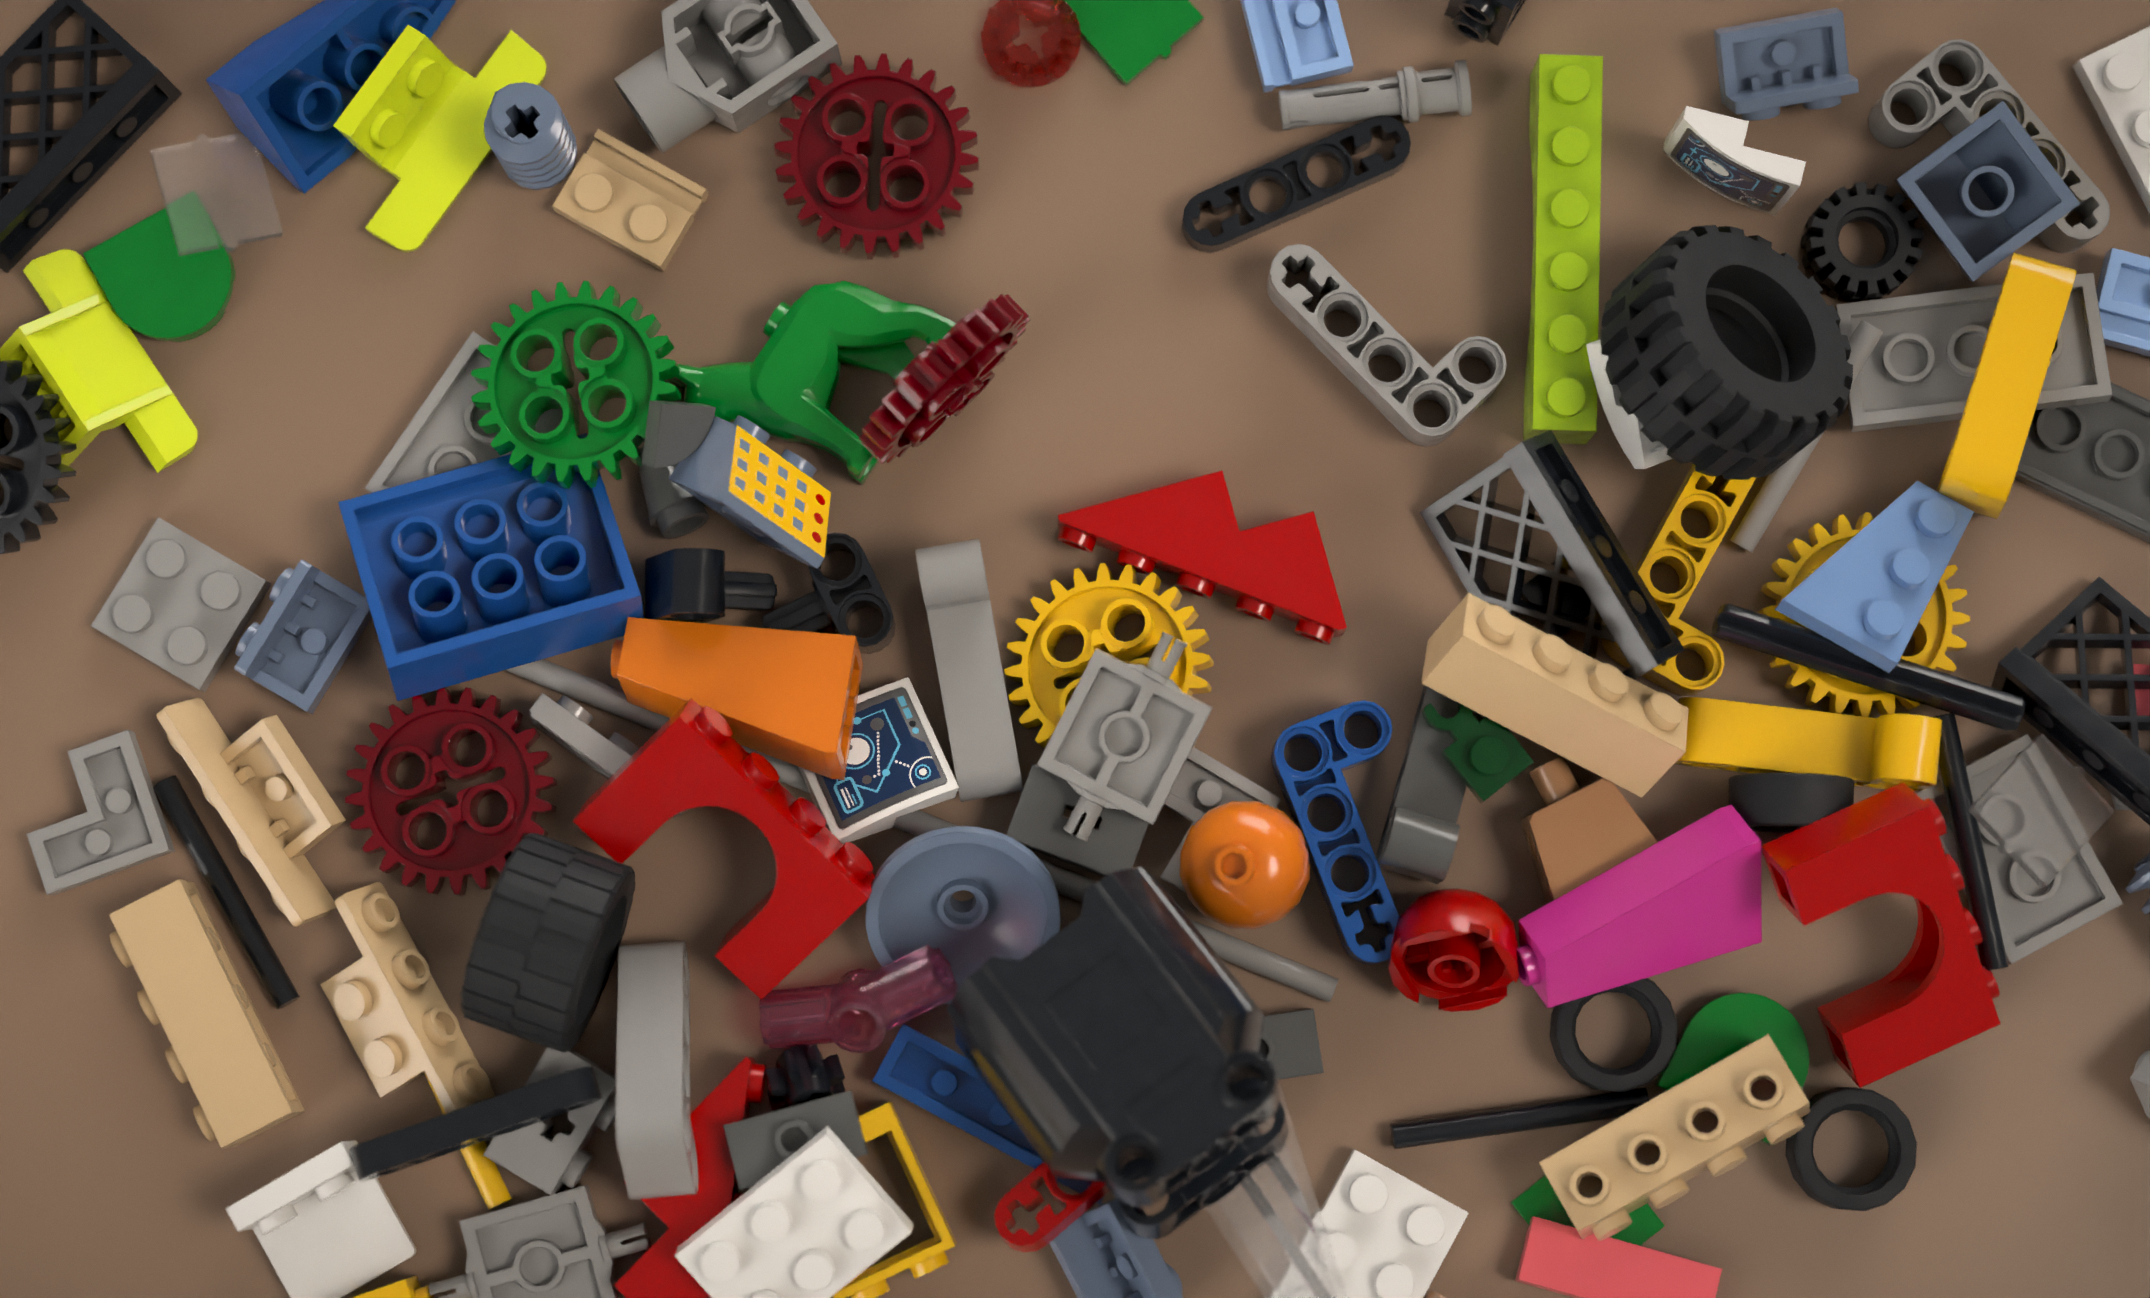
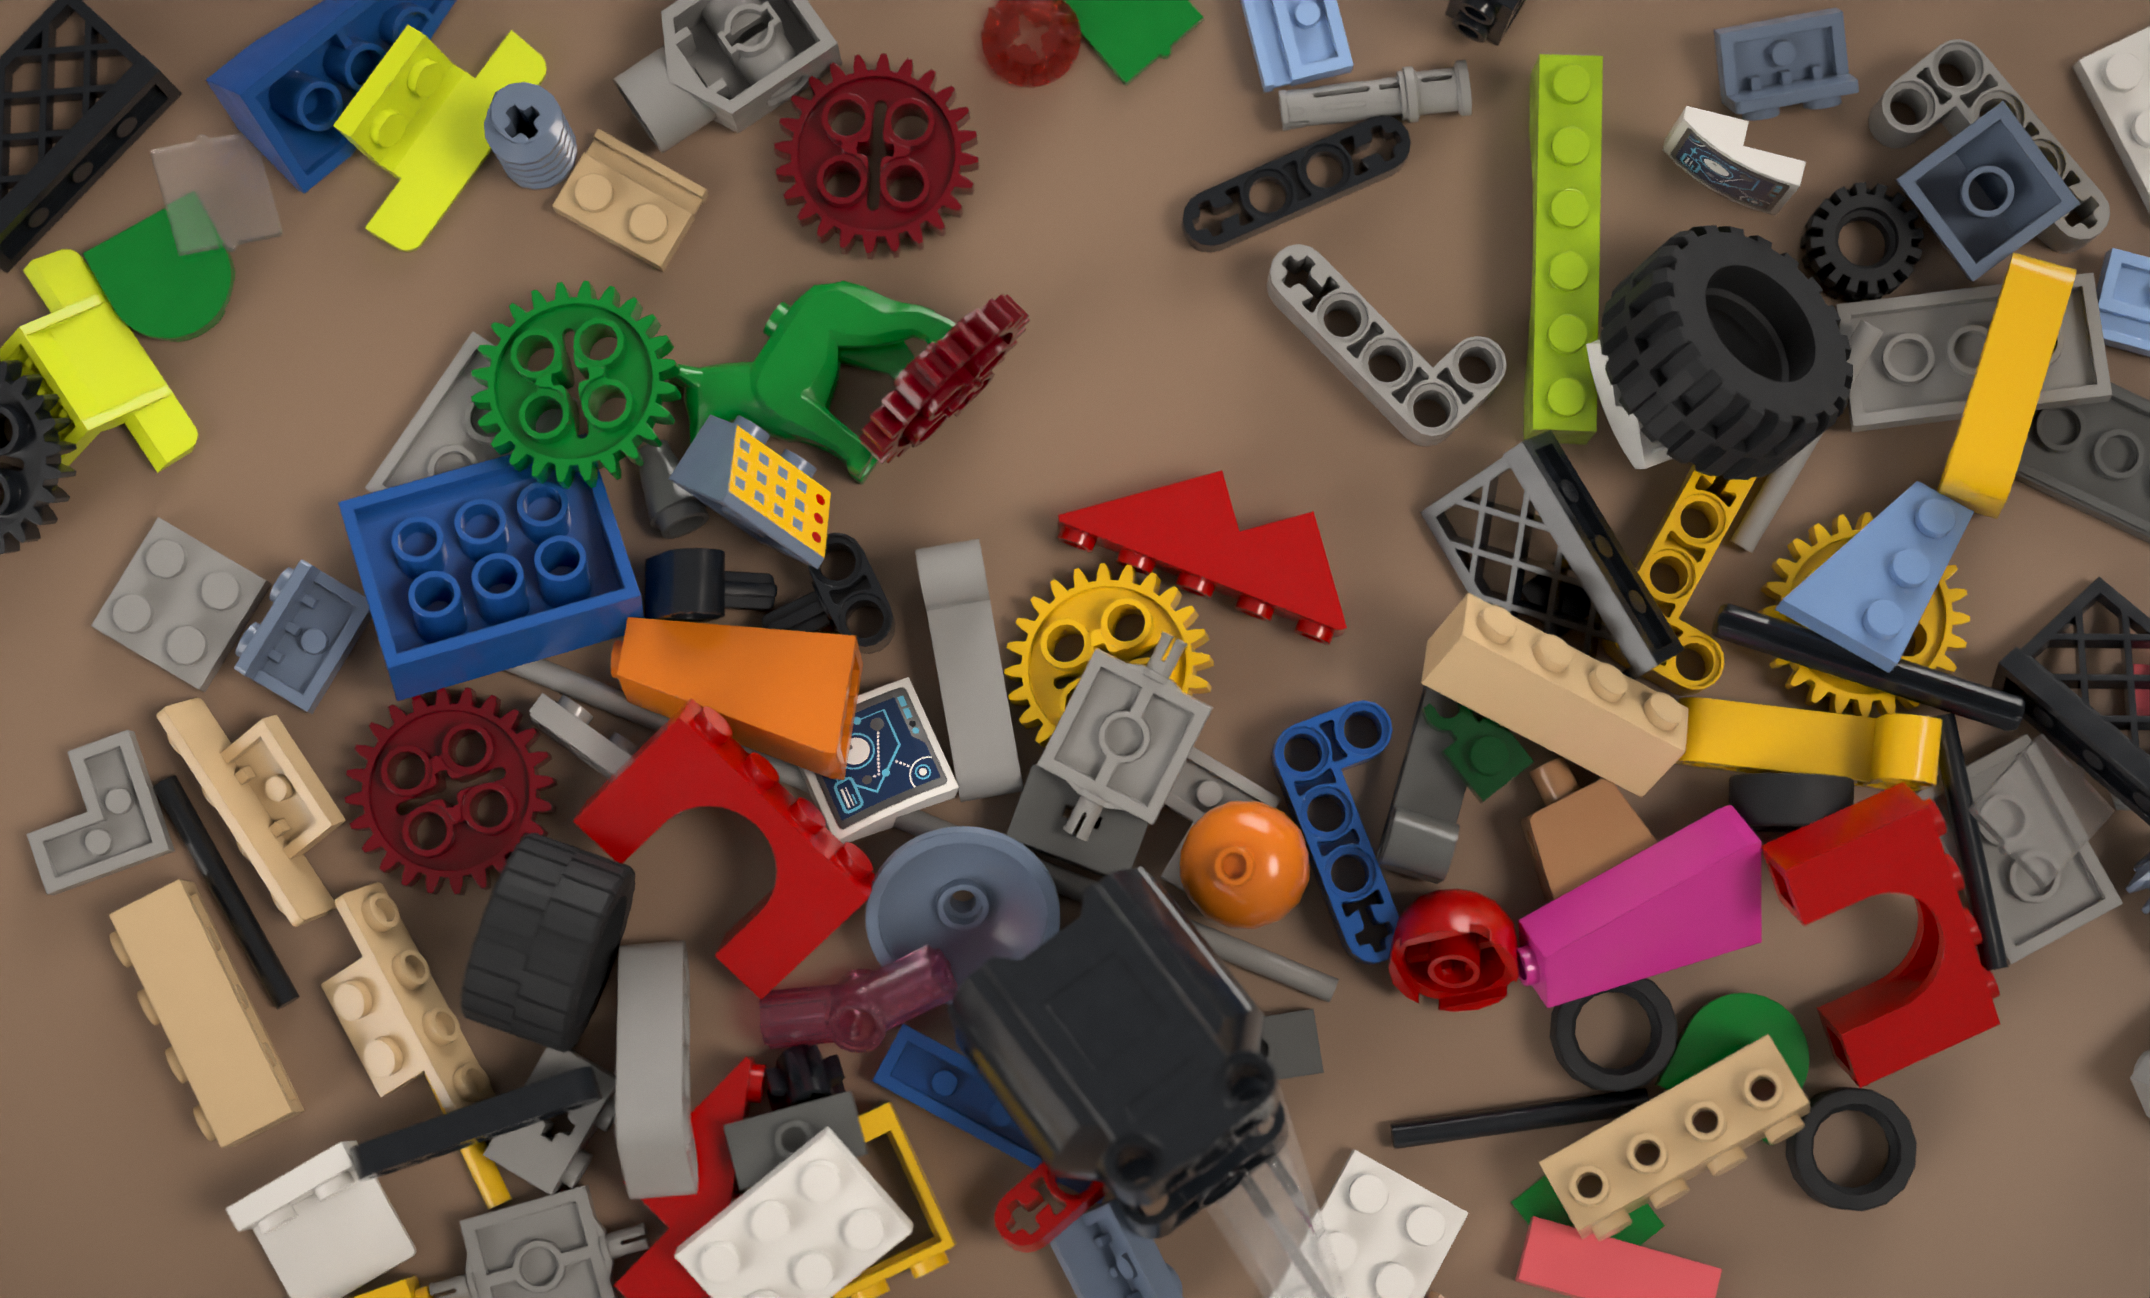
dark grey tile [642,400,716,468] -> none

